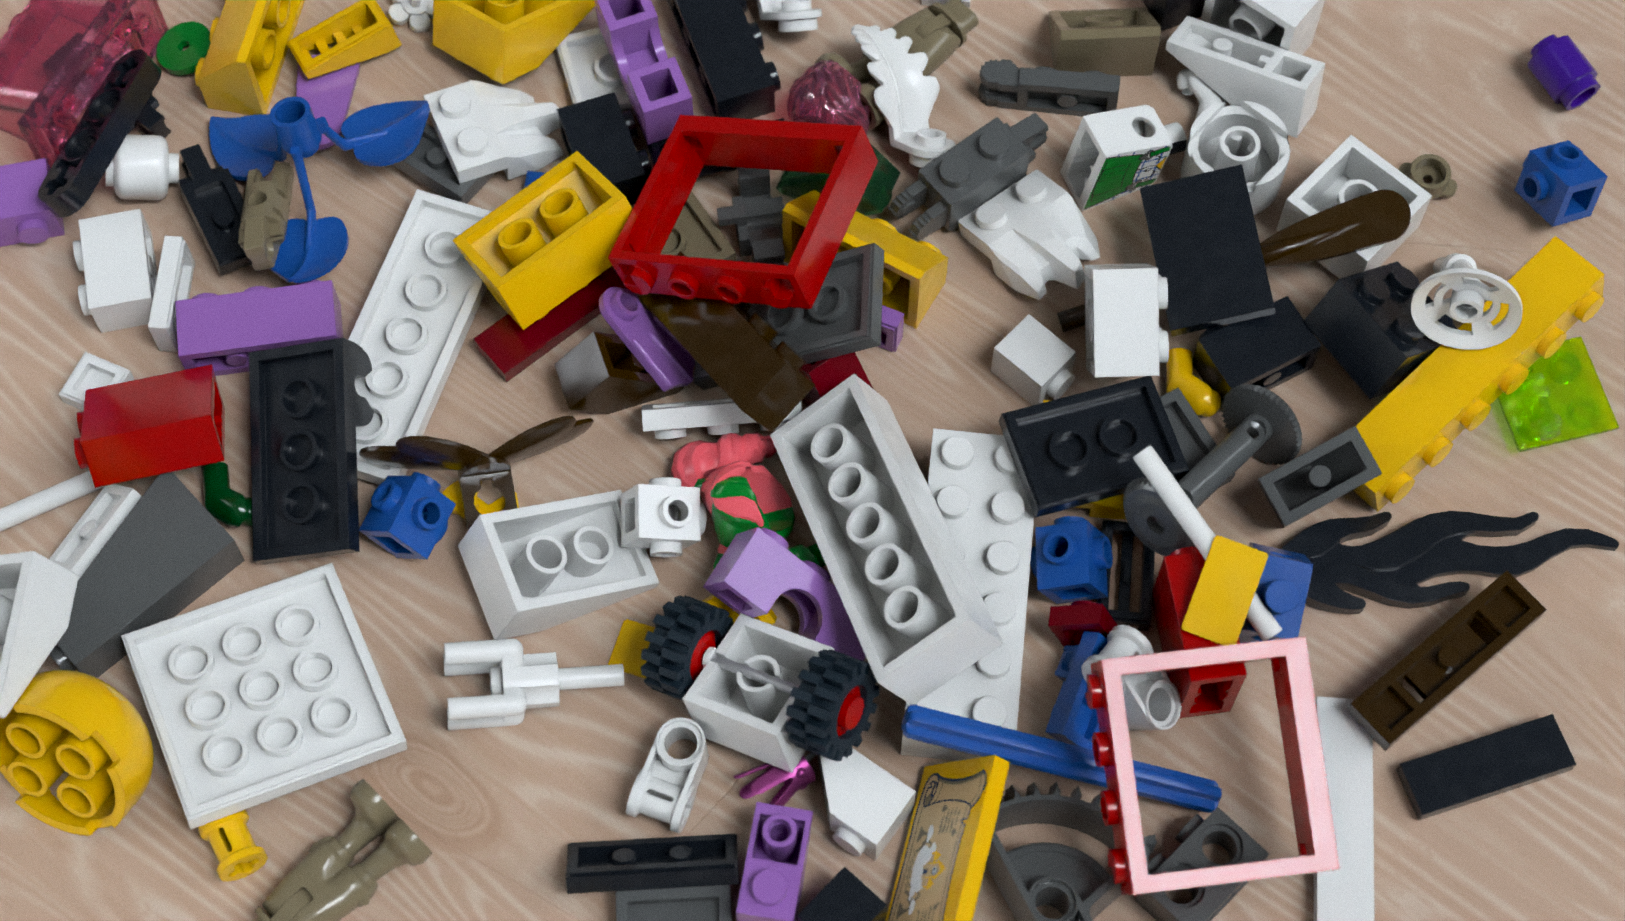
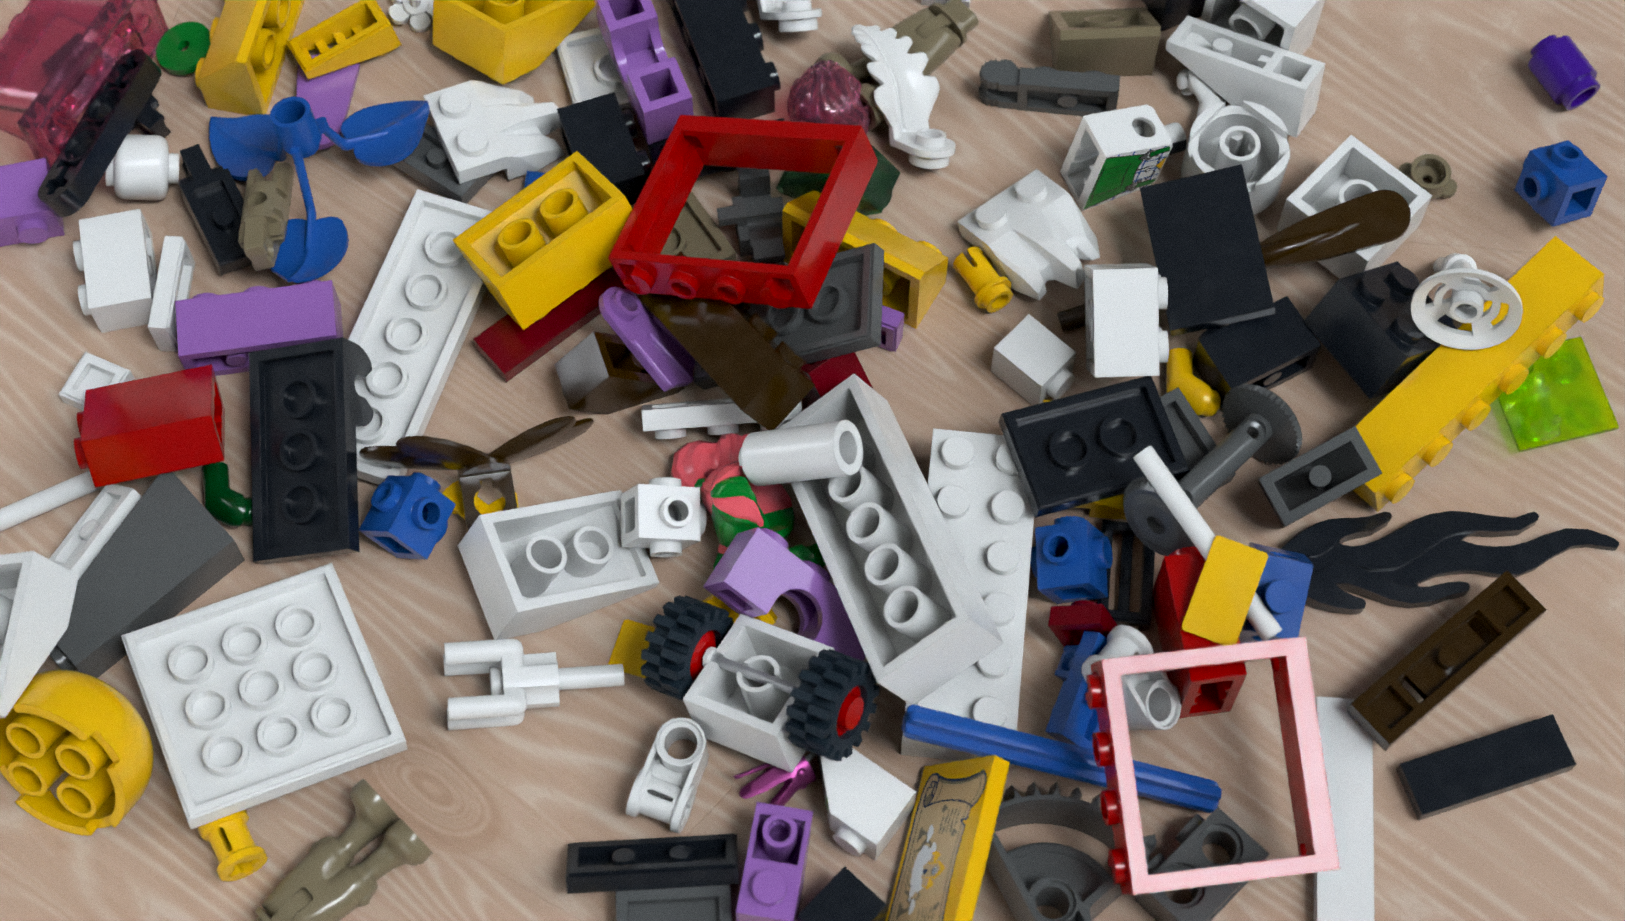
dark grey hinge [888,113,1048,241] -> none
none -> white brick [738,420,863,486]
none -> yellow pin [953,246,1013,313]

